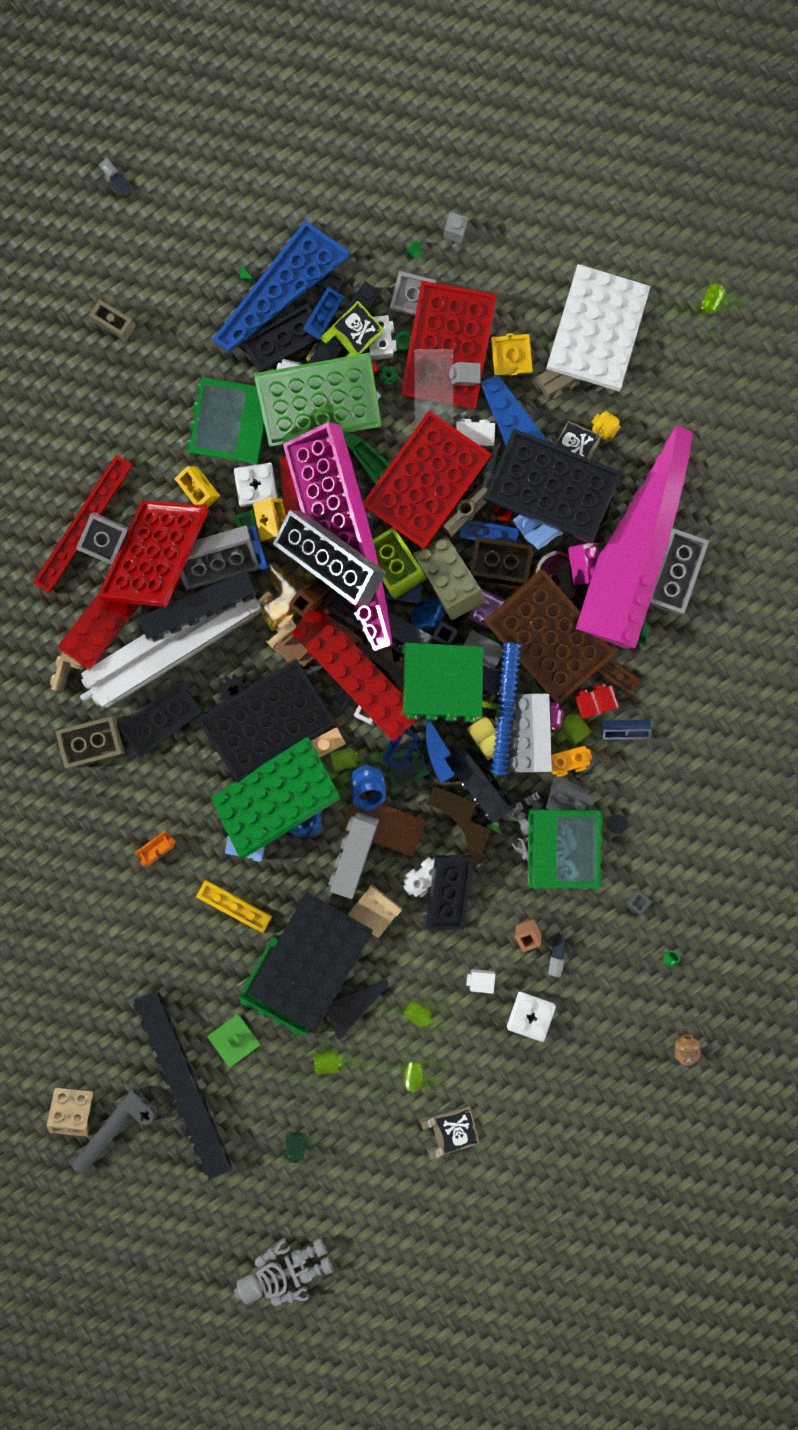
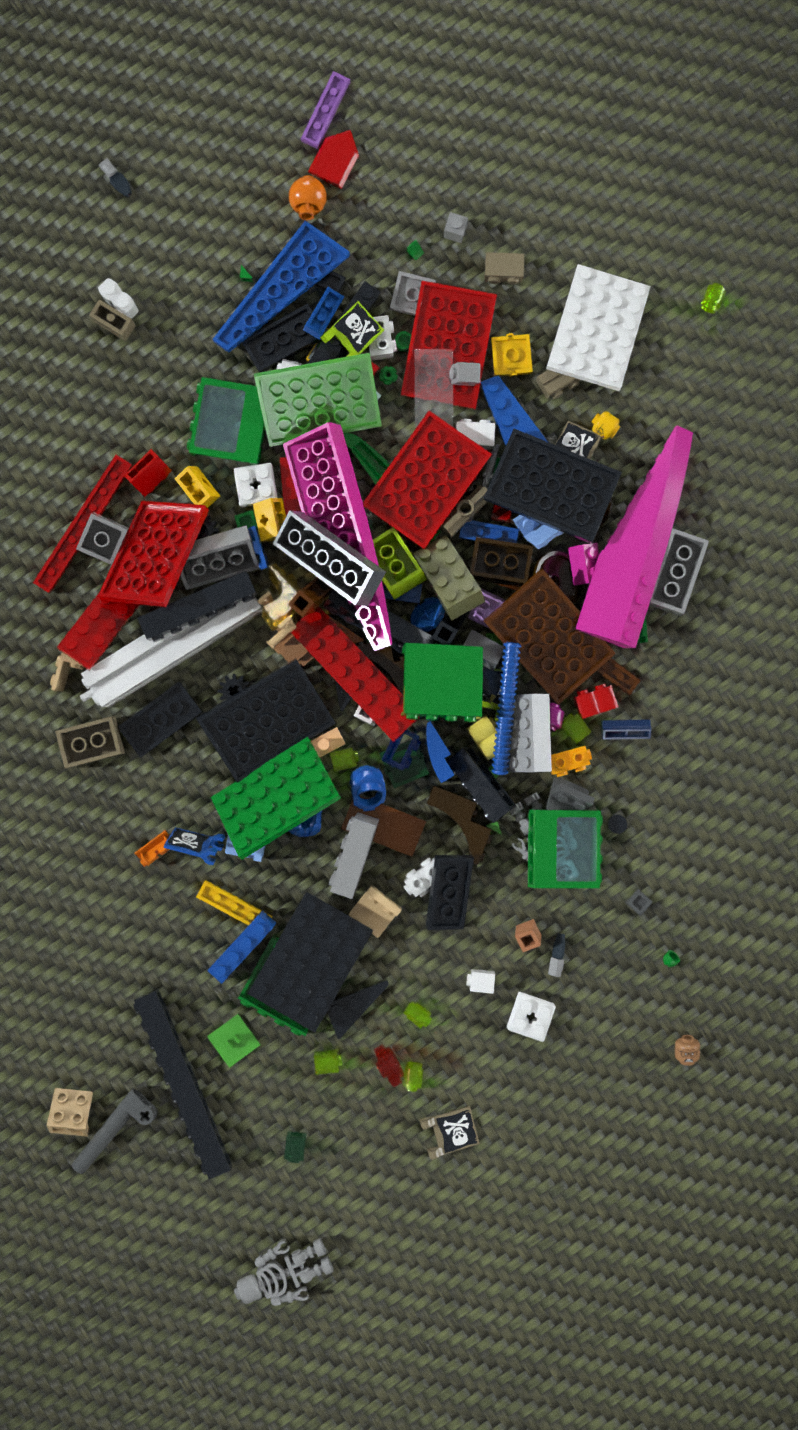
none -> white brick [98,278,139,319]
none -> red brick [124,449,172,497]
none -> flag [164,827,225,865]
none -> blue brick [208,910,276,984]
none -> orange brick [289,175,327,221]
none -> medium lavender tile [301,71,350,149]
none -> red tile [308,130,359,189]
none -> clear red gear [374,1044,405,1087]
none -> dark tan brick [484,252,524,285]

